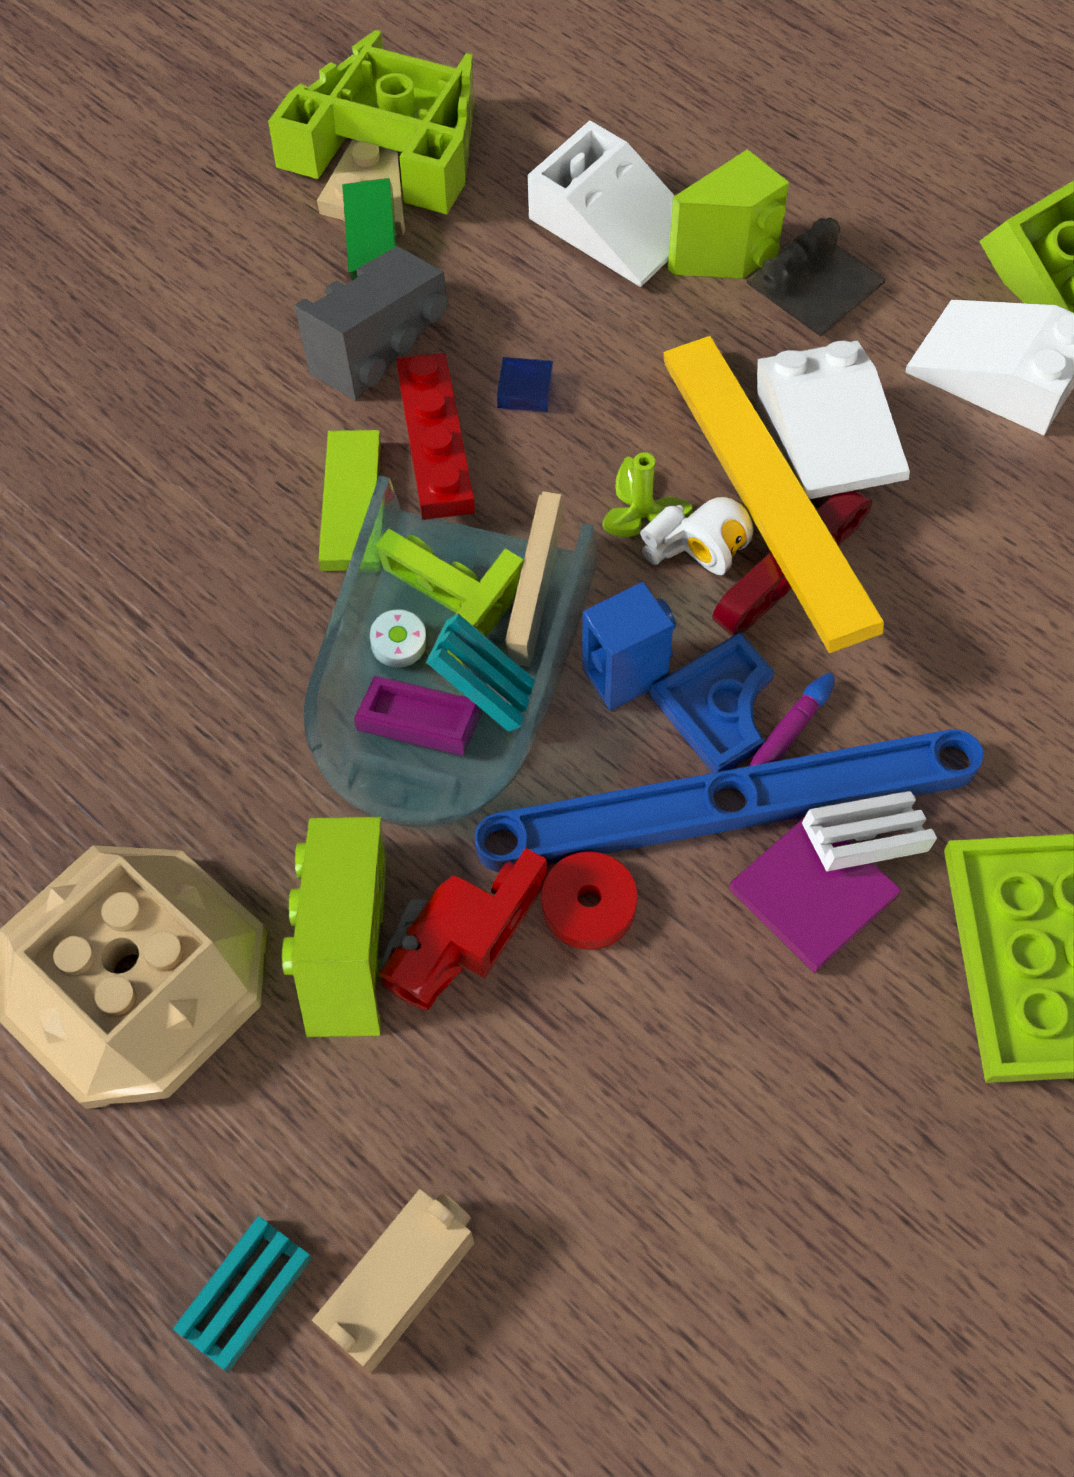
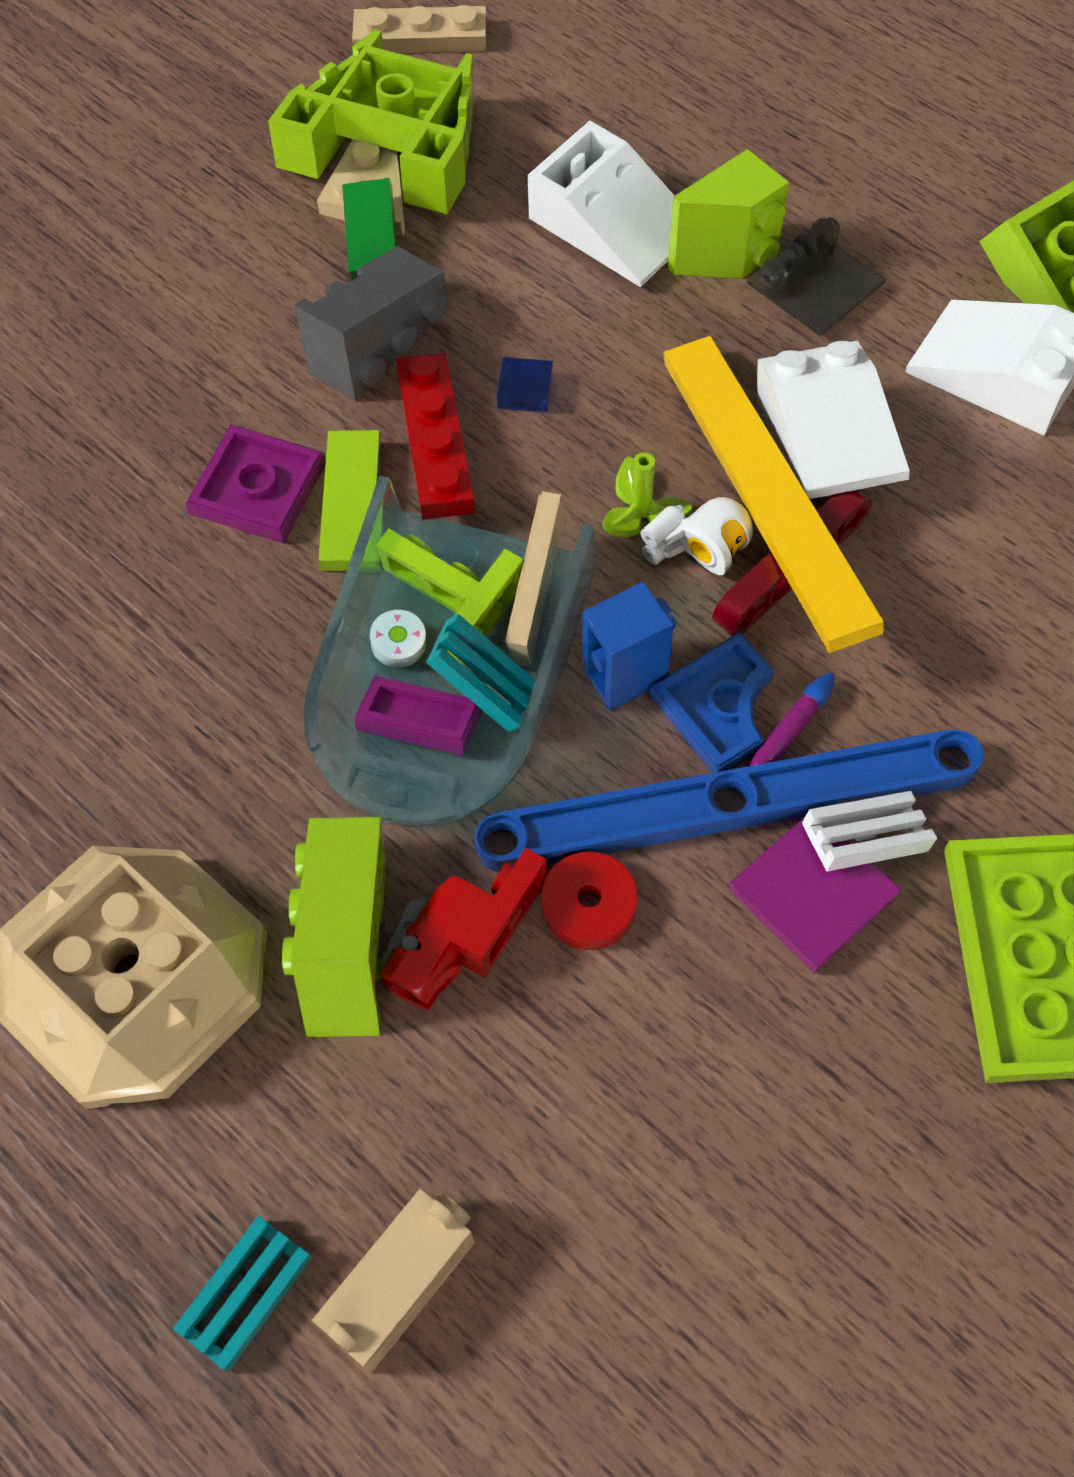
none -> magenta tile [185,424,326,544]
none -> tan plate [352,5,487,53]

